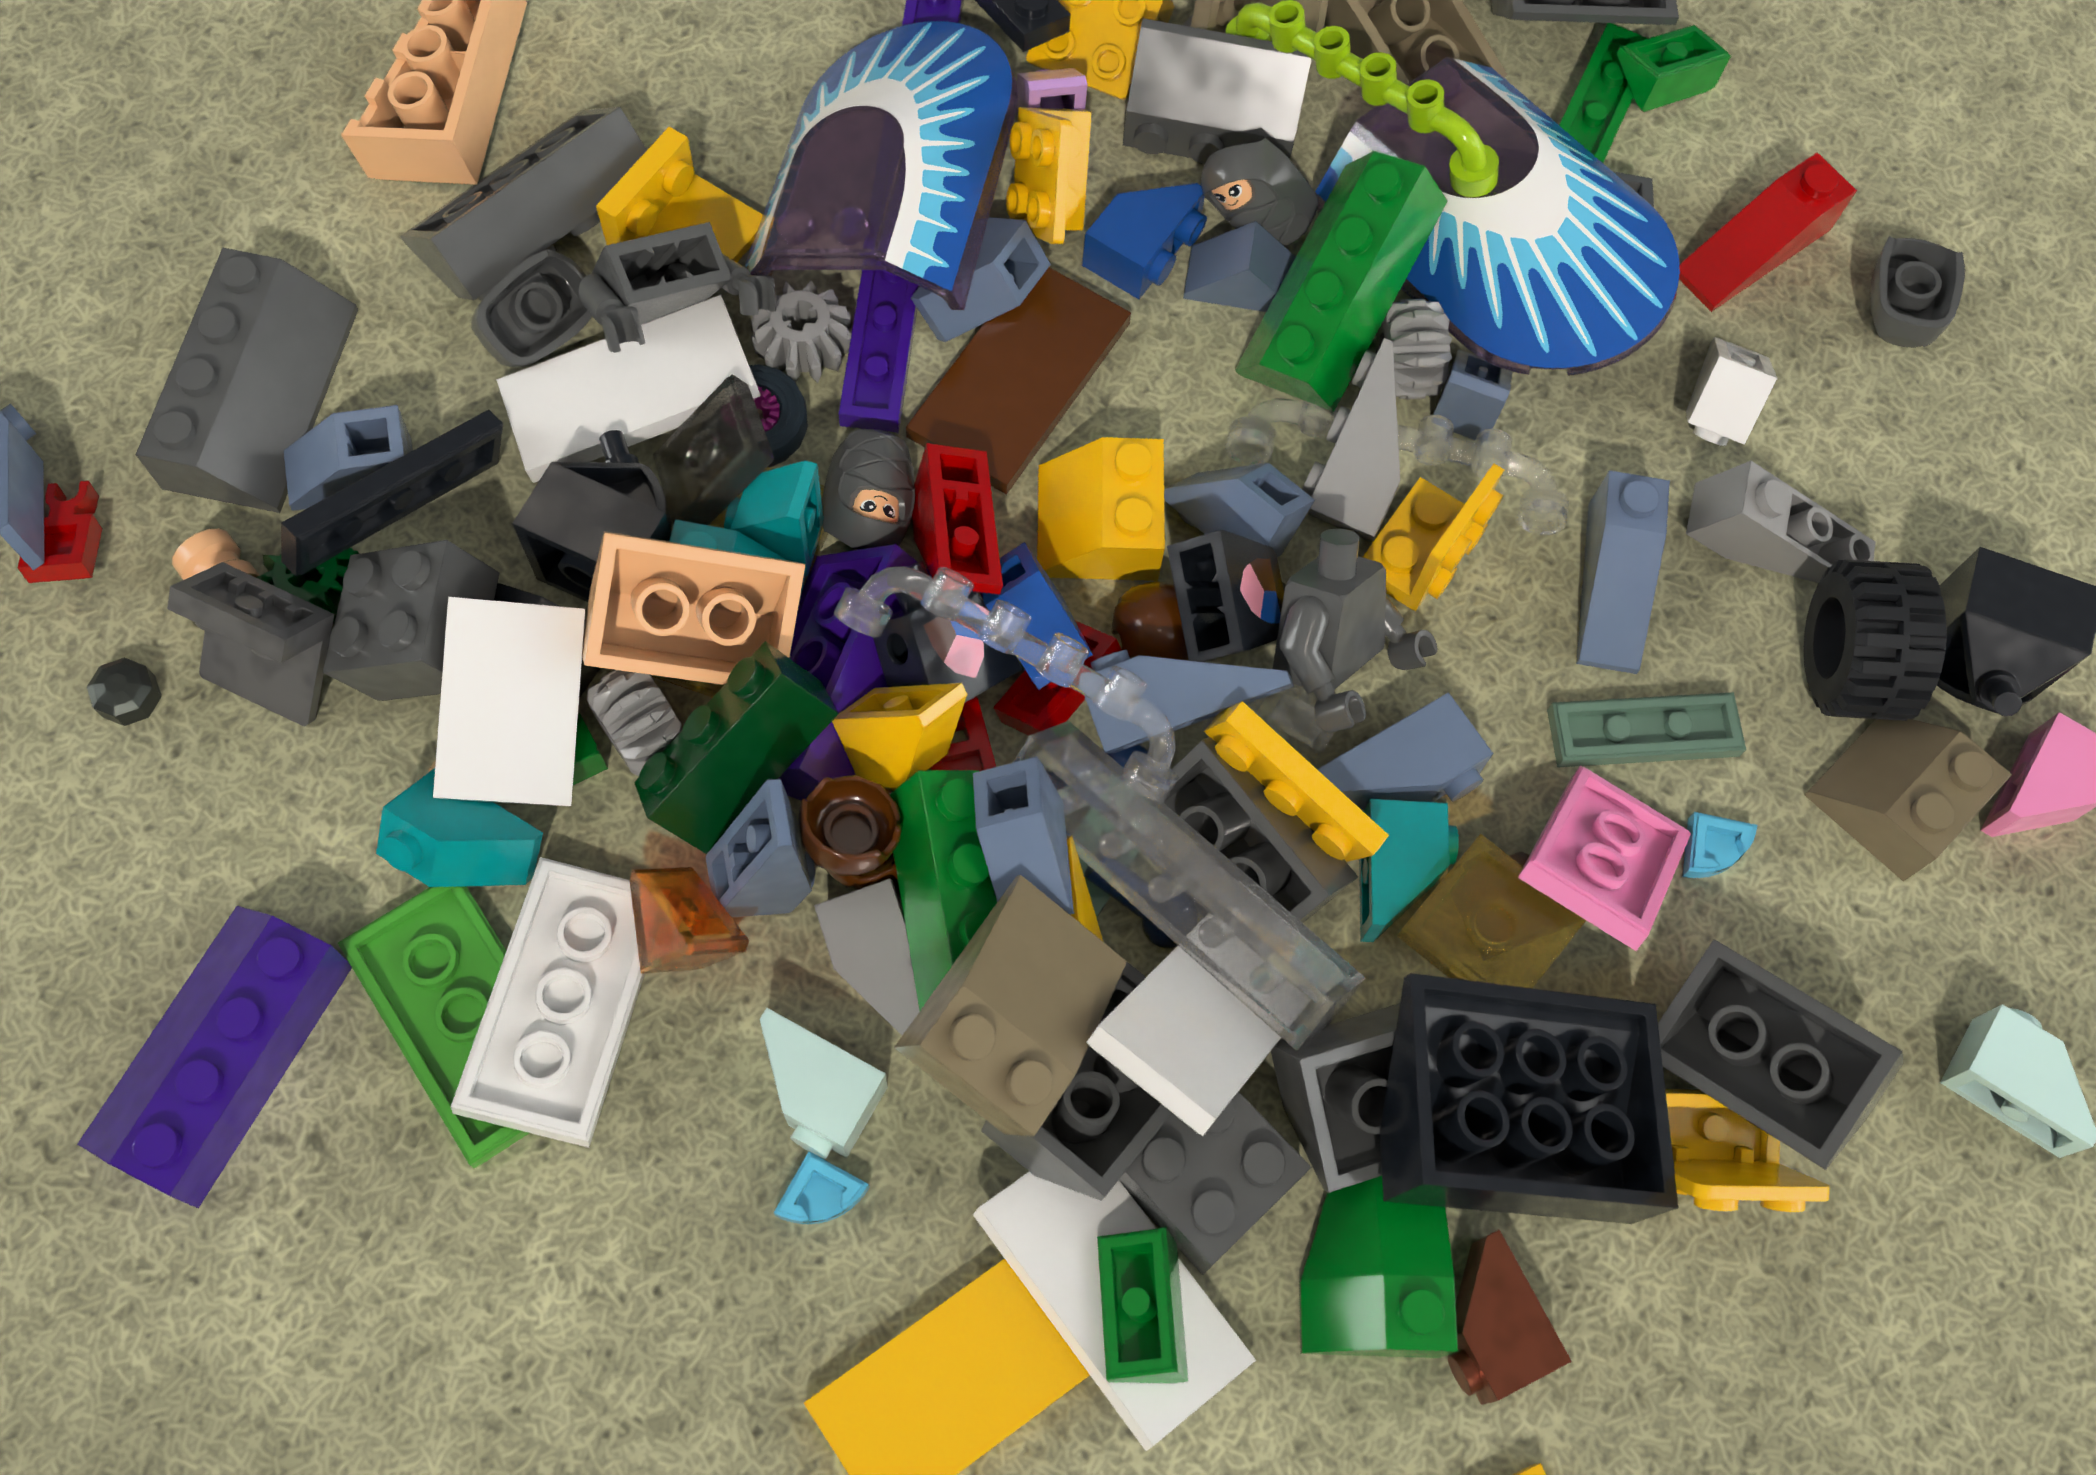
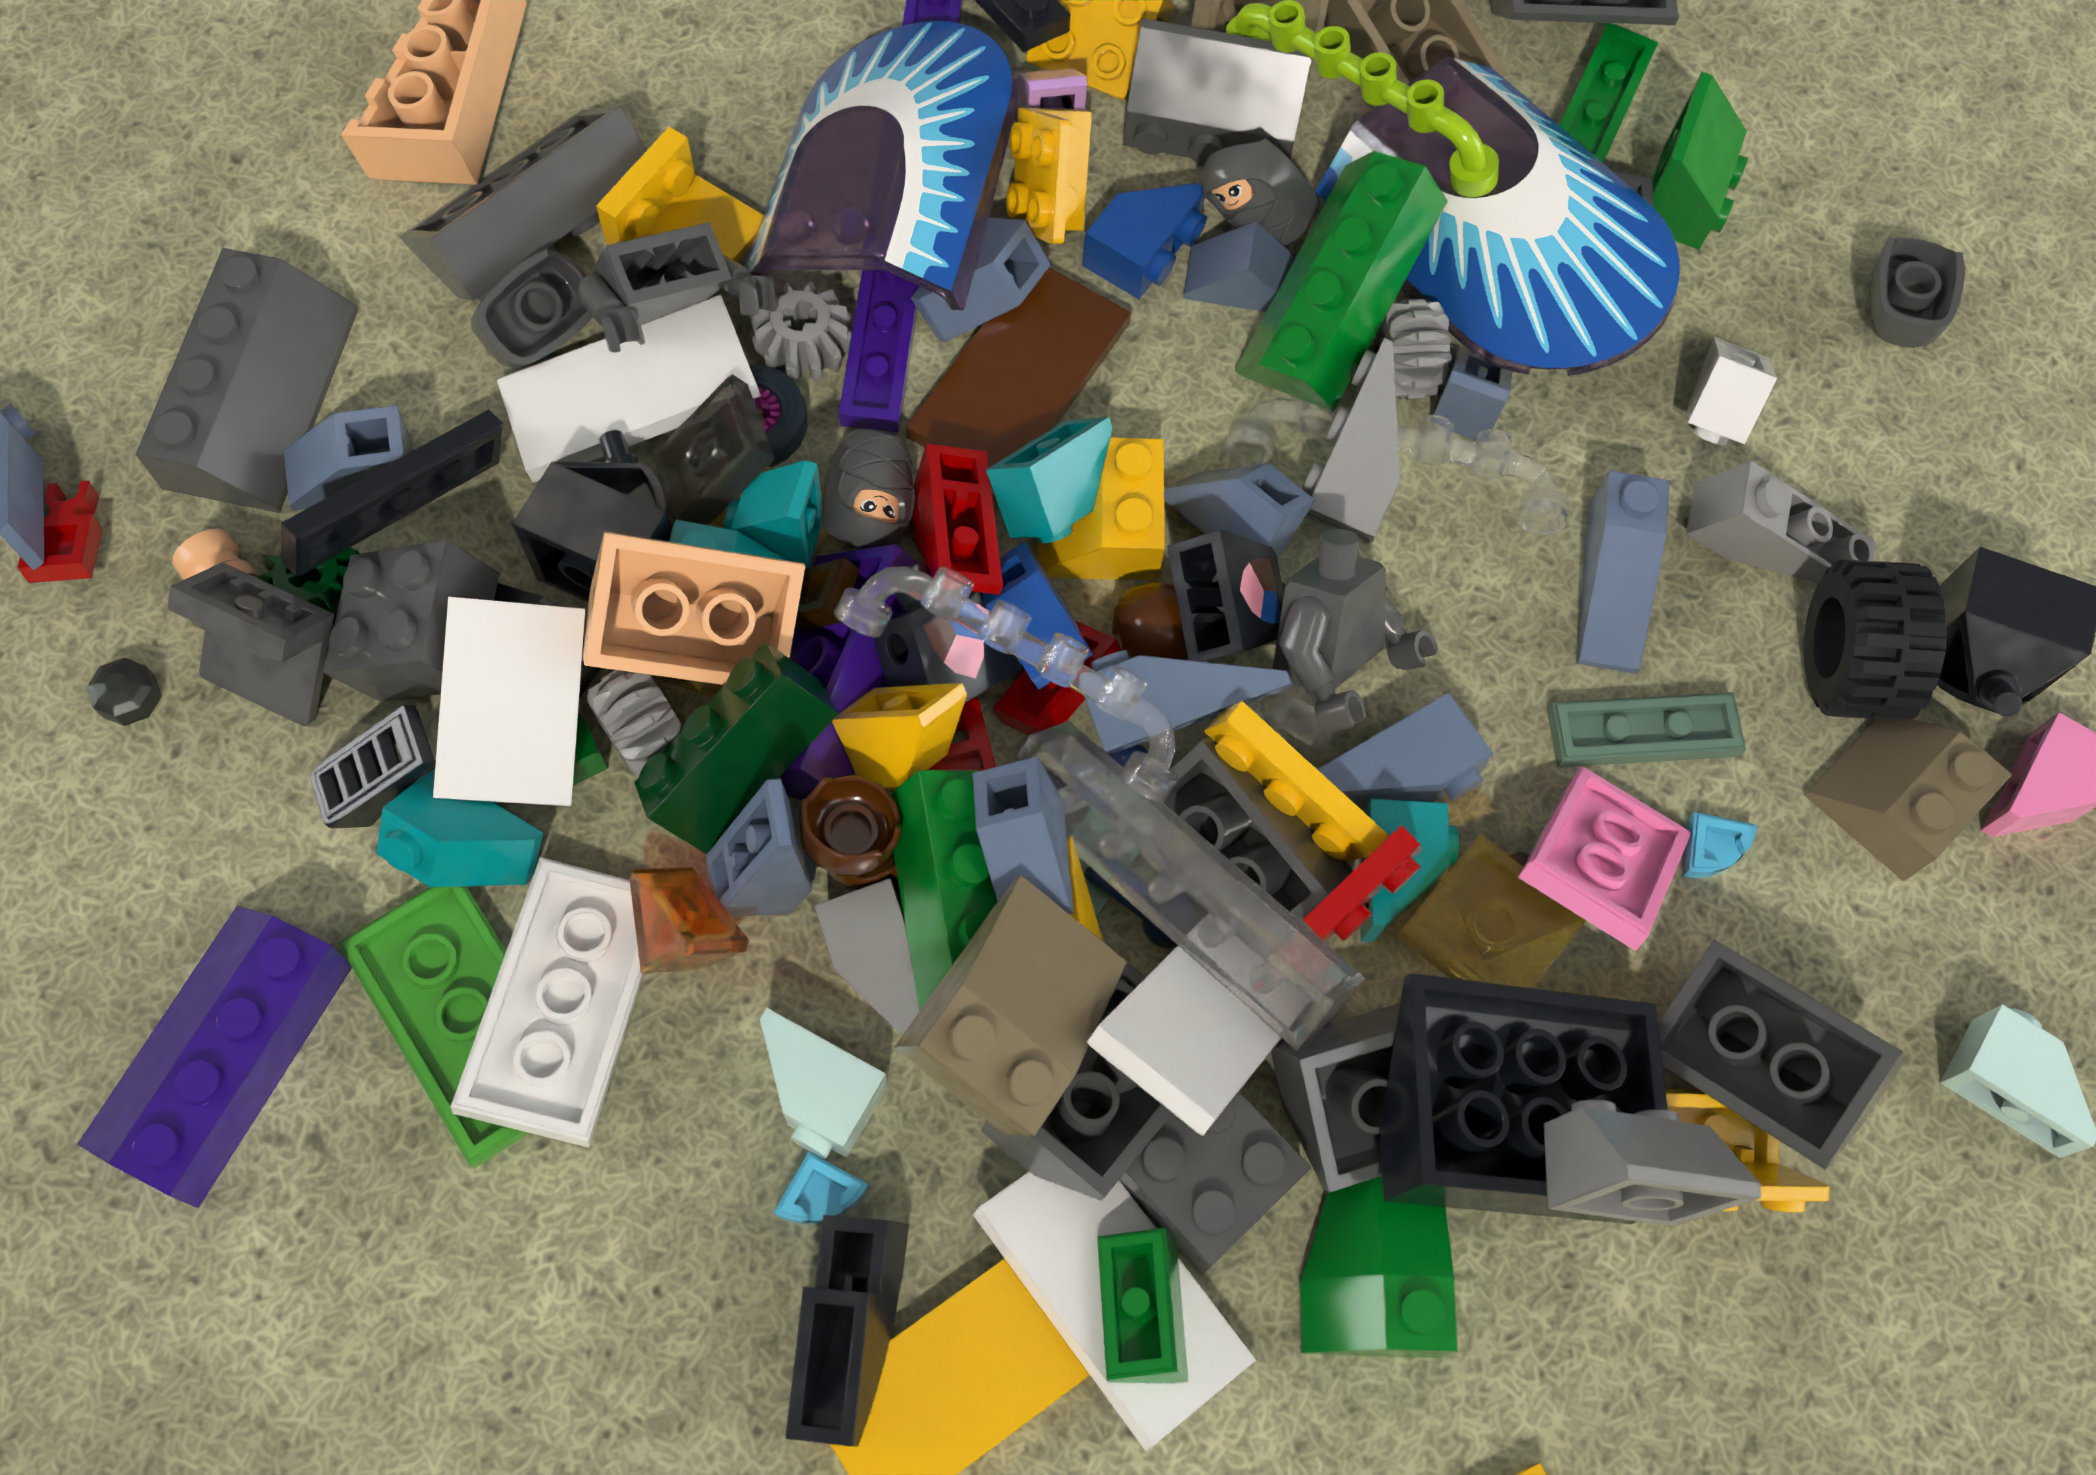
yellow bracket [1362,463,1505,612] -> none
copper slope [1448,1230,1572,1405] -> none
green slope [1617,25,1731,112] -> none
red slope [1679,152,1857,312] -> none
none -> black slope [310,705,435,829]
none -> black slope [785,1215,909,1447]
none -> dark brown tile [794,557,860,633]
none -> teal slope [986,417,1113,544]
none -> red plate [1303,825,1422,942]
none -> light grey slope [1544,1100,1761,1226]
none -> green slope [1652,72,1748,250]

